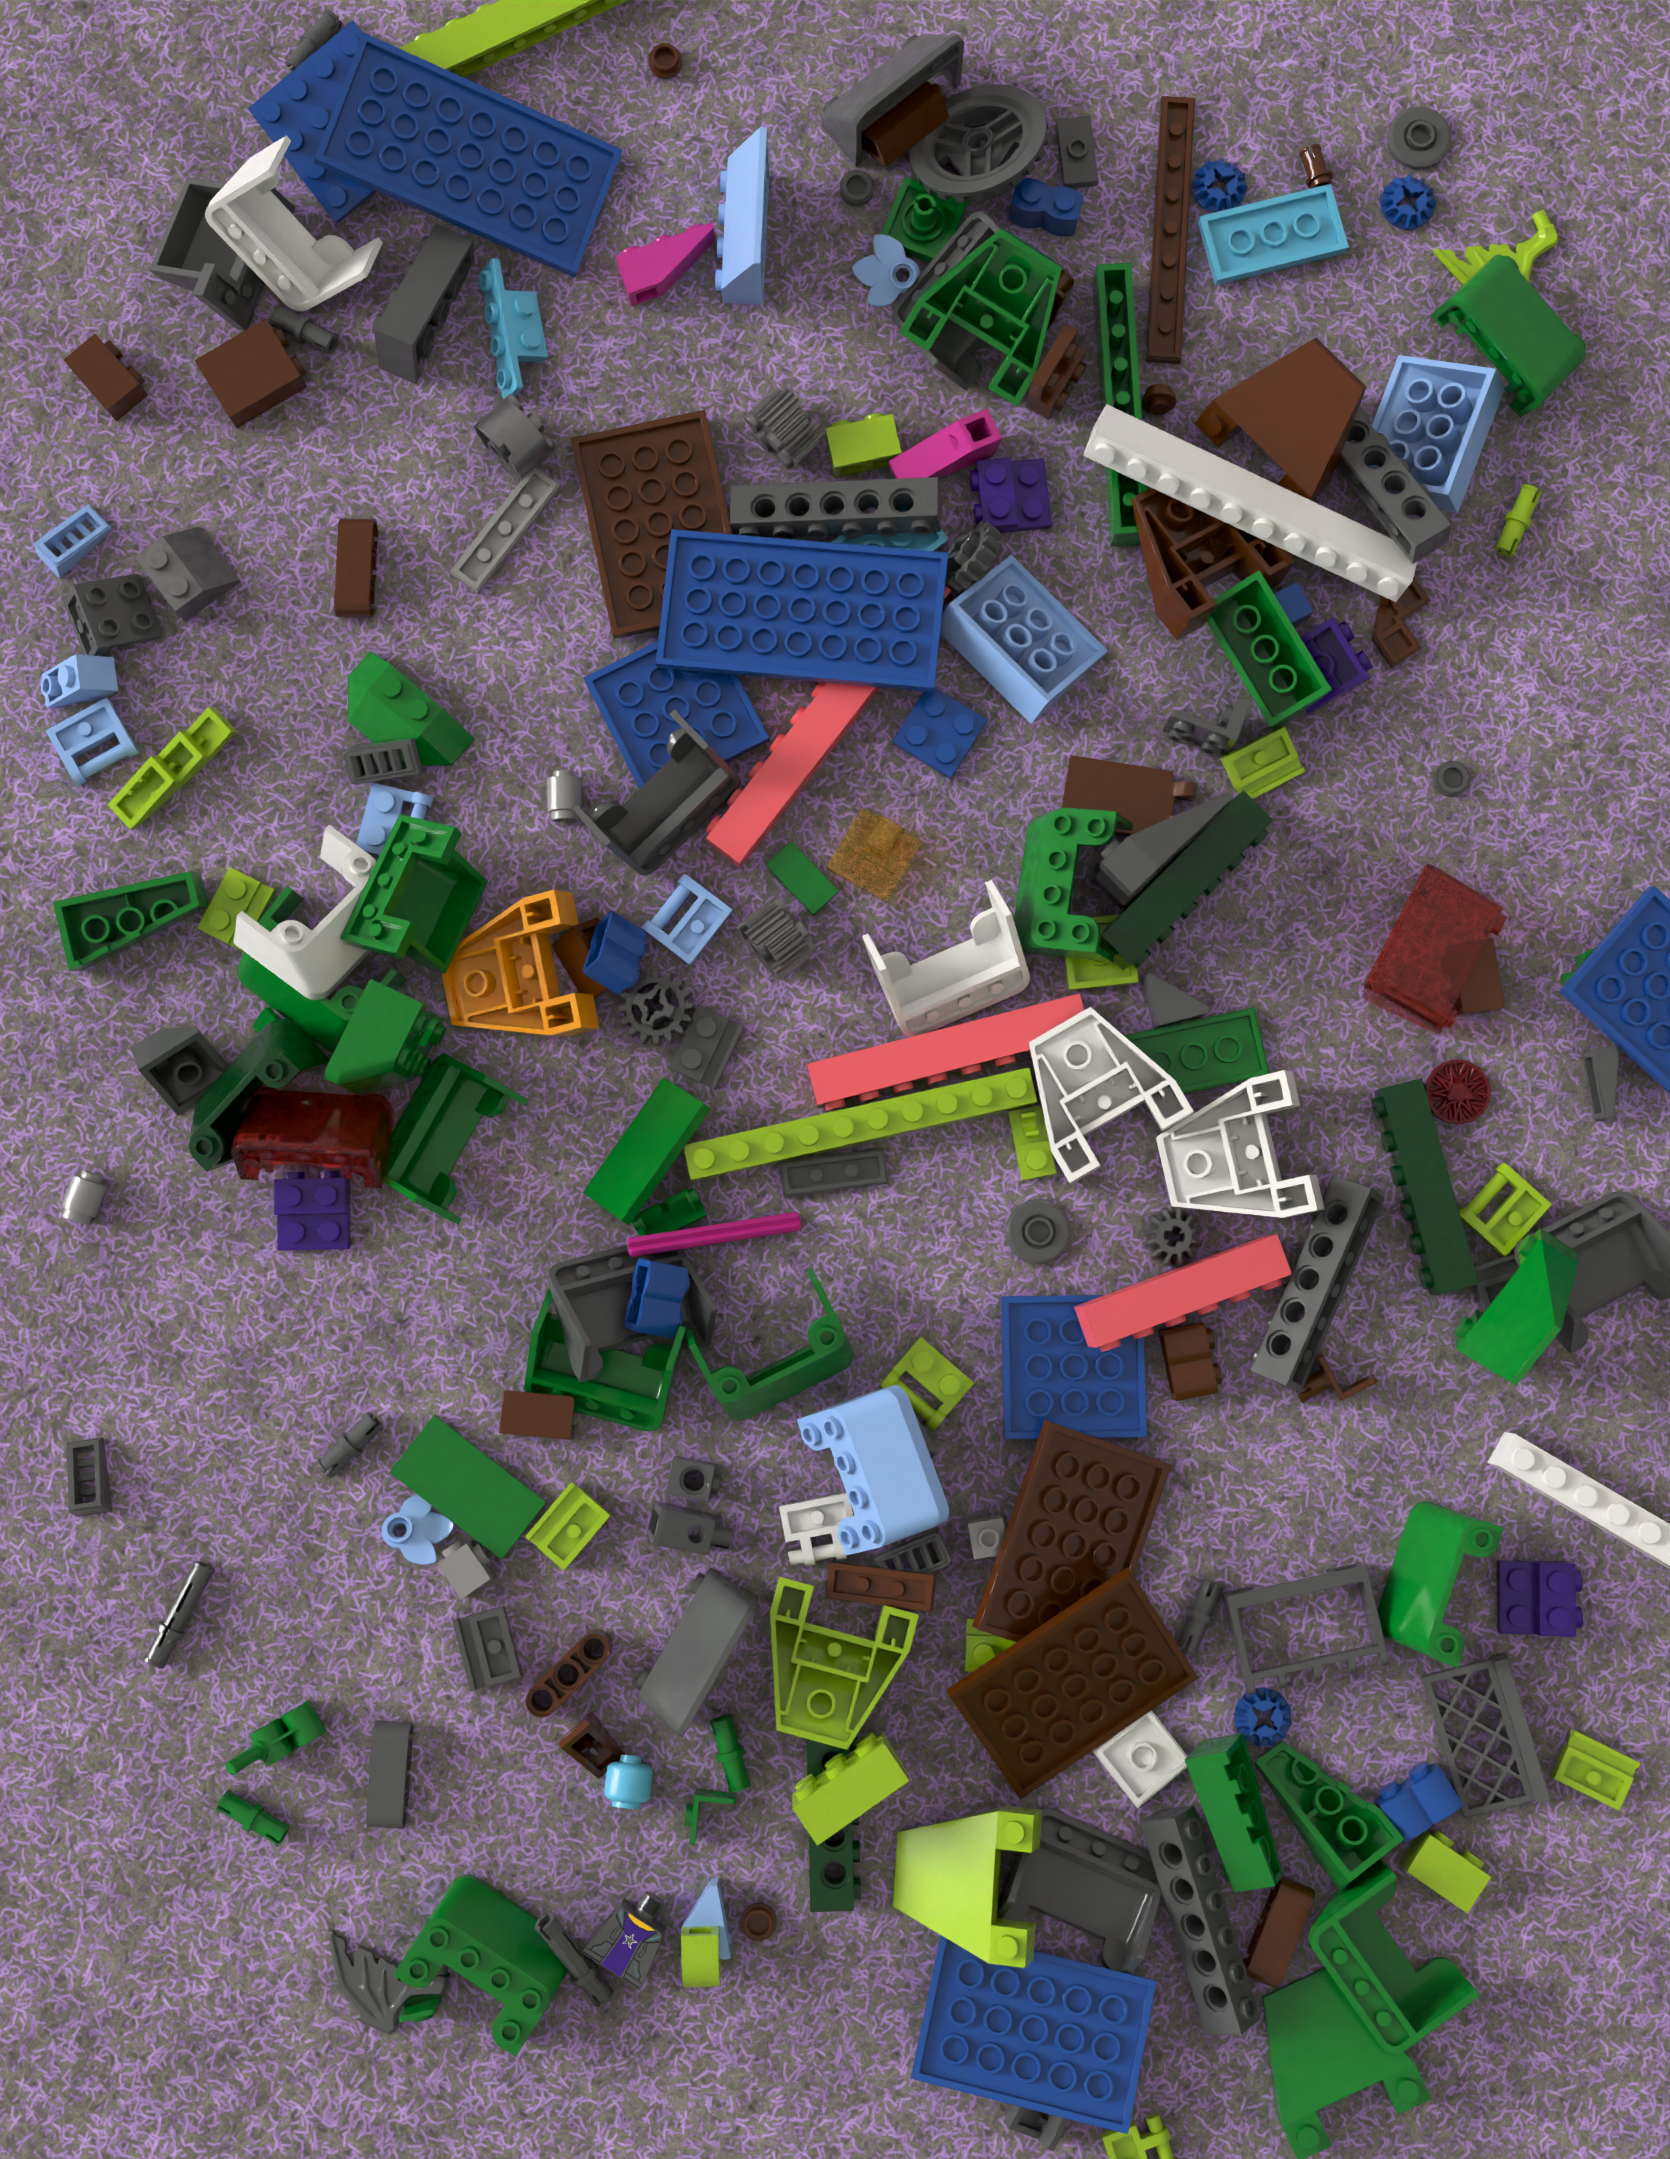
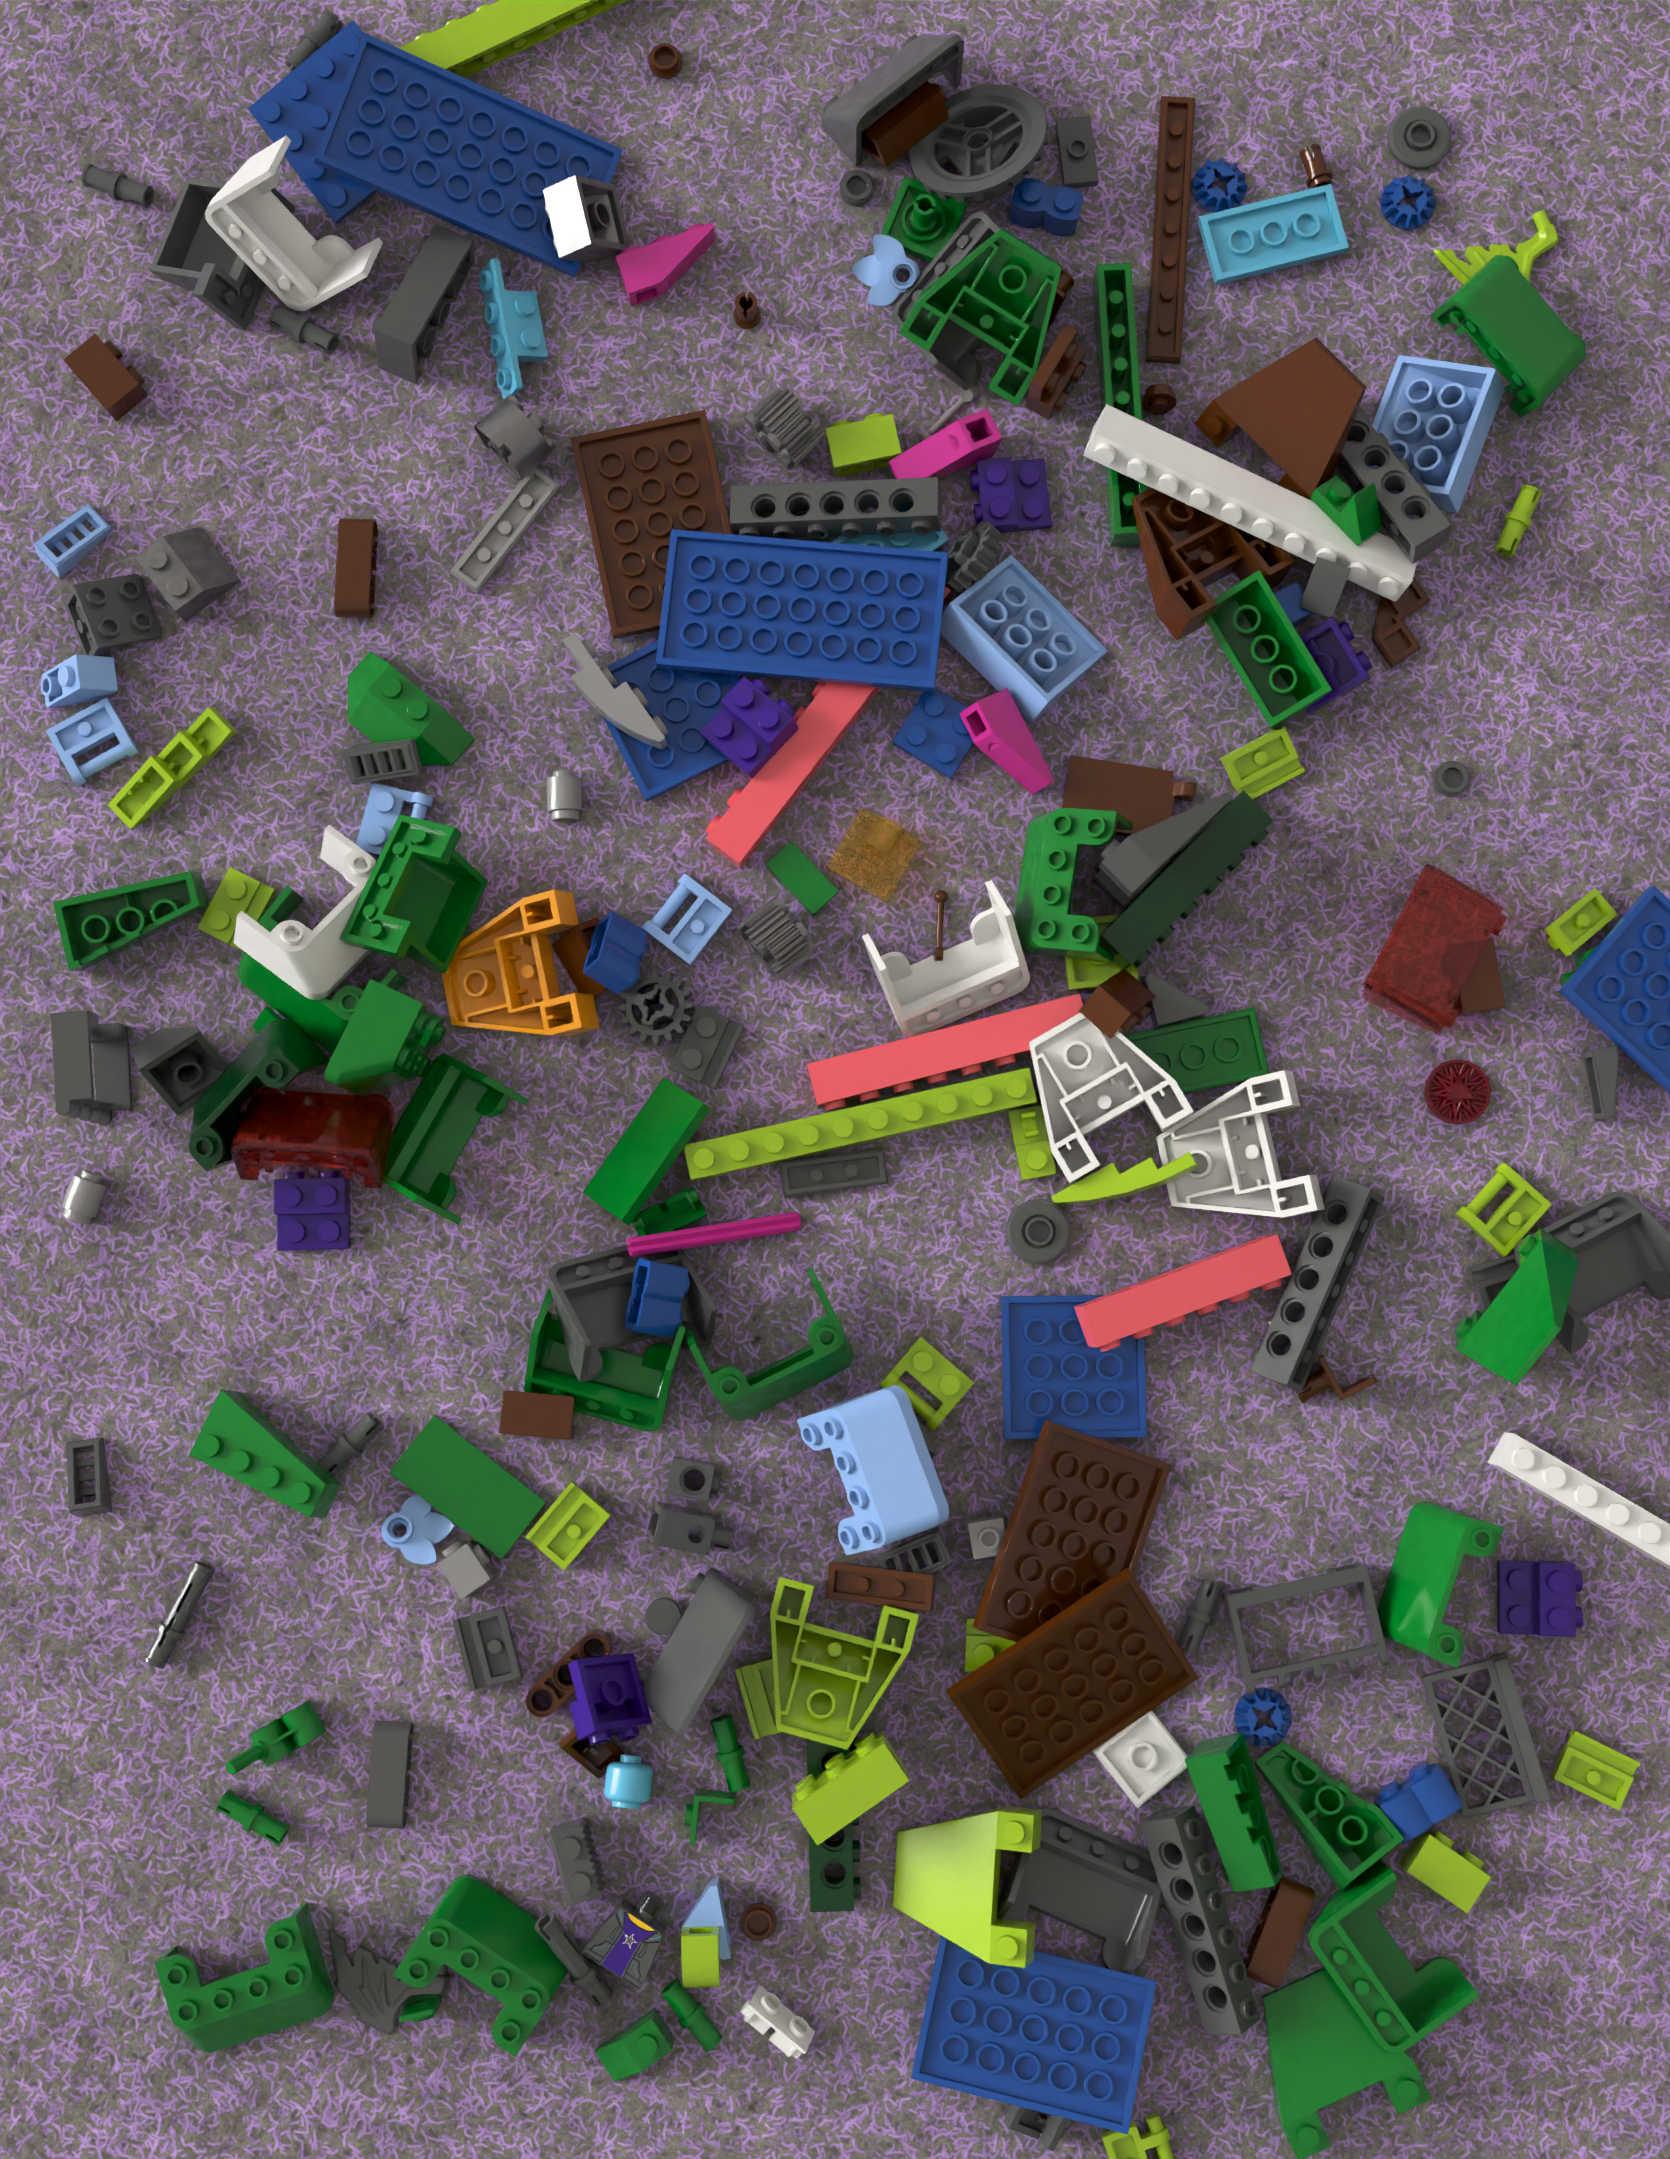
reddish brown brick [195,319,307,428] -> none
dark grey windscreen [572,709,741,876] -> none
light blue slope [715,127,770,305] -> none
white plate [779,1492,853,1567] -> none
dark grey gear [1142,1207,1202,1266] -> none
reddish brown brick [1158,1322,1222,1401] -> none
dark grey bracket [1162,696,1252,757] -> none
dark green brick [1372,1078,1479,1295] -> none
none -> dark grey hinge [51,1011,132,1125]
none -> dark grey pin [81,164,154,208]
none -> green windscreen [155,1903,334,2053]
none -> green wedge [189,1389,342,1518]
none -> flat silver slope [543,175,630,262]
none -> dark grey brick [548,1817,606,1906]
none -> light grey slope [563,633,669,750]
none -> dark purple plate [568,1653,652,1746]
none -> green slope [594,2008,675,2081]
none -> dark grey tile [645,1597,681,1635]
none -> green pin [660,1978,723,2052]
none -> dark purple plate [700,676,799,779]
none -> reddish brown pin [734,292,761,329]
none -> lime plate [735,1657,780,1740]
none -> white hinge [740,1985,815,2059]
none -> light grey hinge [920,390,973,441]
none -> reddish brown hinge [934,890,948,961]
none -> dark pink slope [959,688,1055,795]
none -> lime slope [1051,1152,1200,1206]
none -> reddish brown brick [1079,969,1156,1039]
none -> dark grey slope [1300,557,1351,618]
none -> green slope [1310,475,1382,546]
none -> lime plate [1544,887,1618,957]

